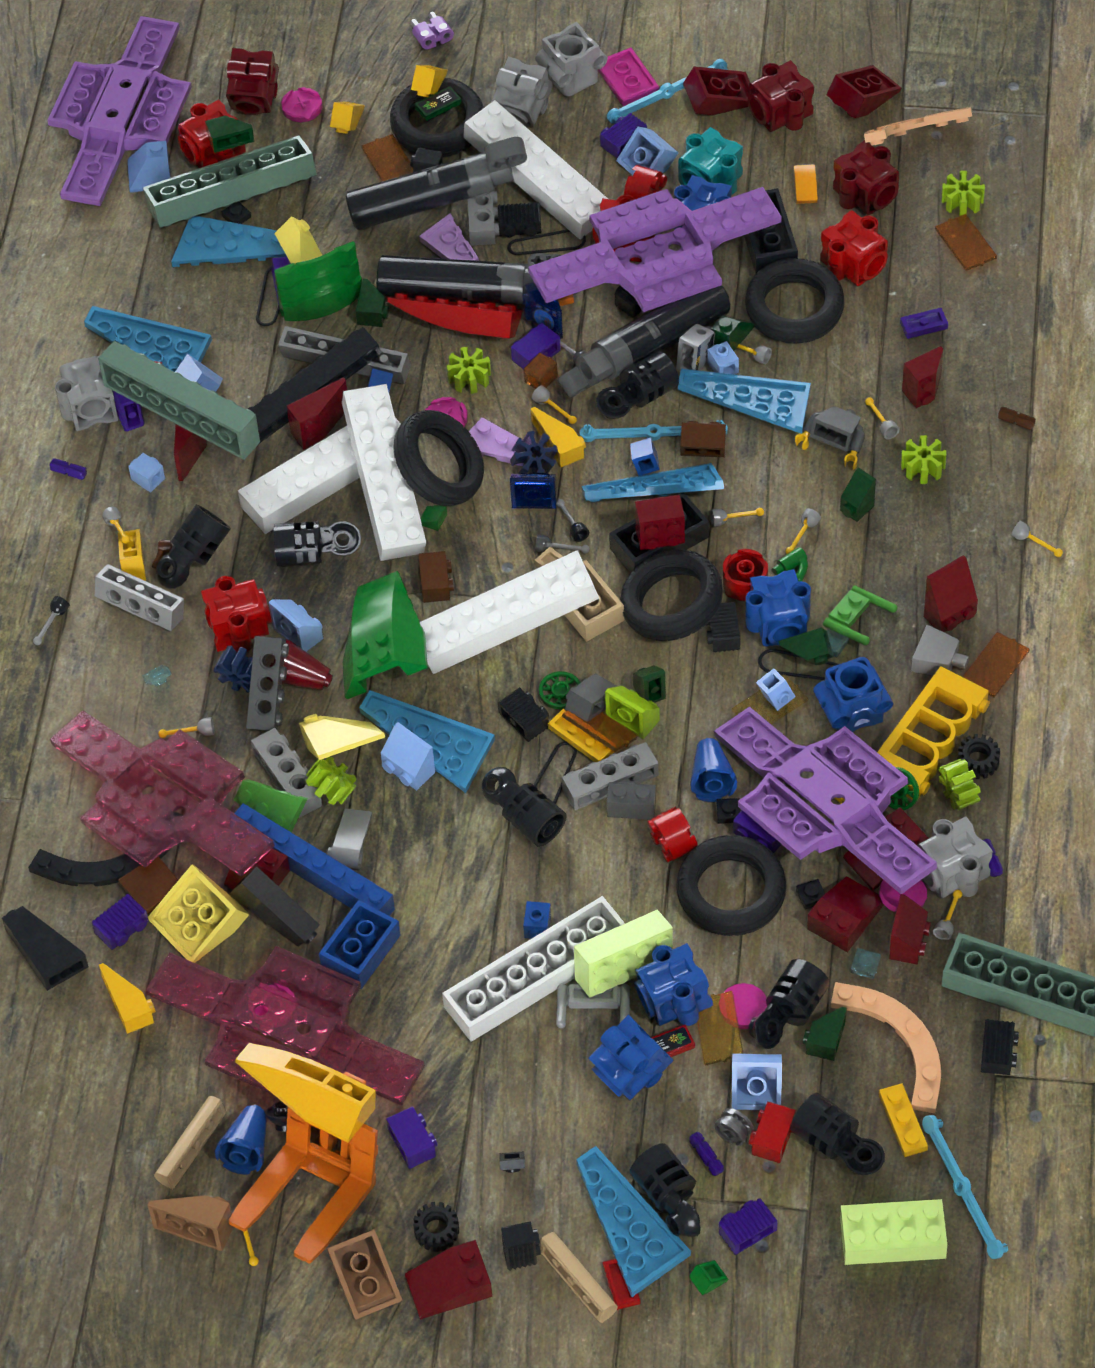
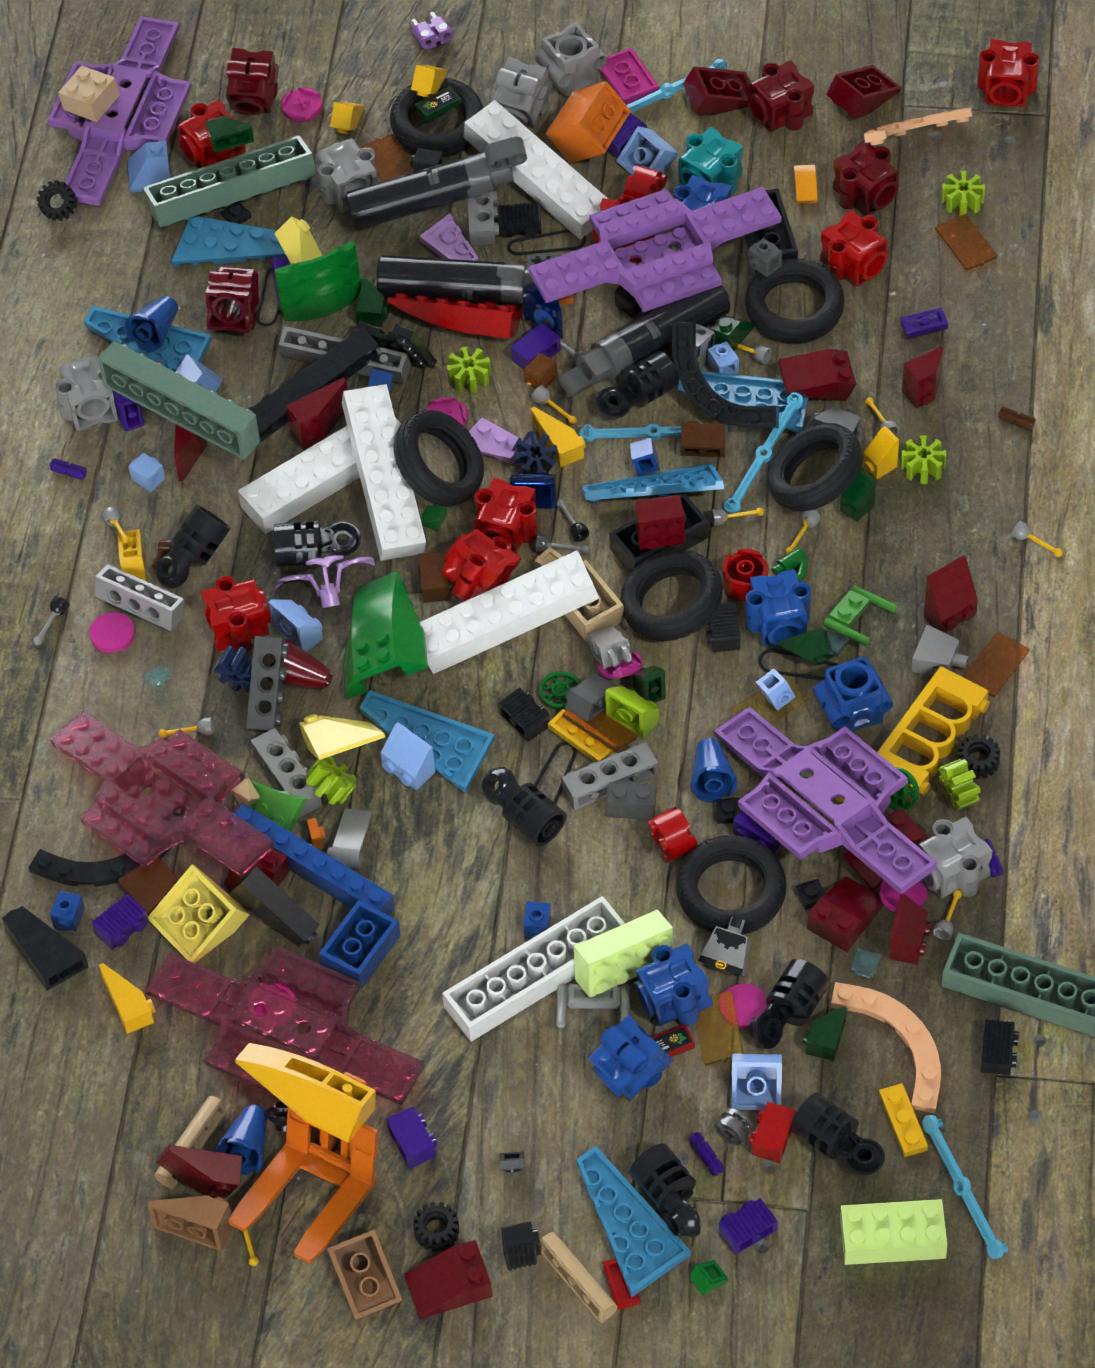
none -> black tyre [37,180,78,221]
none -> blue brick [50,891,85,931]
none -> tan piece [58,65,120,122]
none -> dark pink tile [90,612,135,653]
none -> blue cone [125,296,178,351]
none -> dark red slope [156,1145,242,1199]
none -> dark red piece [205,267,259,333]
none -> tan slope [232,778,260,806]
none -> lavender plant [274,555,375,608]
none -> orange plate [307,818,326,850]
none -> light grey piece [317,139,378,213]
none -> black plate [356,321,437,368]
none -> red piece [441,529,521,600]
none -> red piece [474,477,538,554]
none -> orange container [546,81,631,164]
none -> light grey hinge [587,625,632,669]
none -> dark pink tile [597,652,643,679]
none -> black plate [672,322,779,429]
none -> torso [698,916,751,977]
none -> medium azure piece [724,392,804,514]
none -> dark grey brick [748,238,782,277]
none -> black tyre [767,423,863,512]
none -> dark red slope [778,349,856,401]
none -> yellow slope [862,426,899,480]
none -> red piece [977,39,1040,107]

